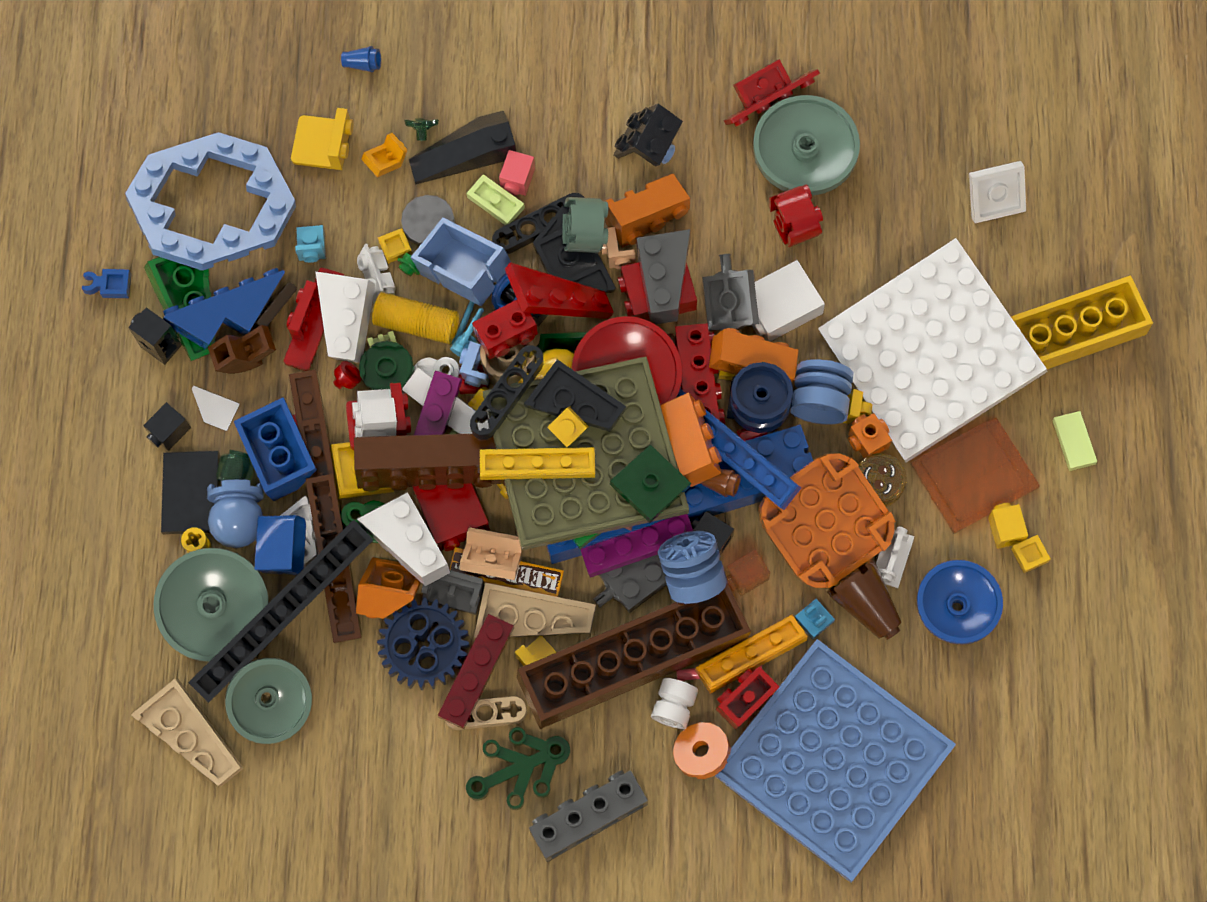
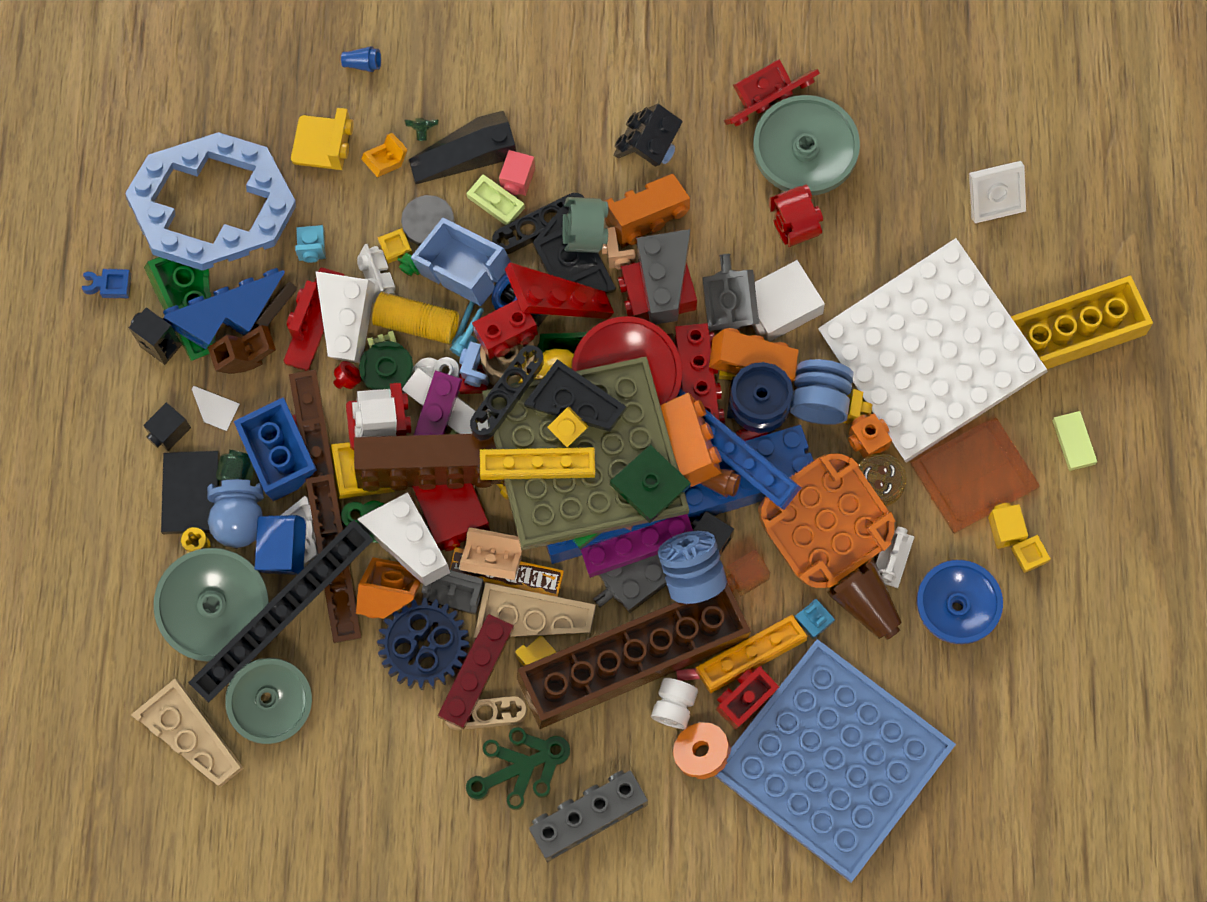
yellow tile [468,386,489,411] -> none

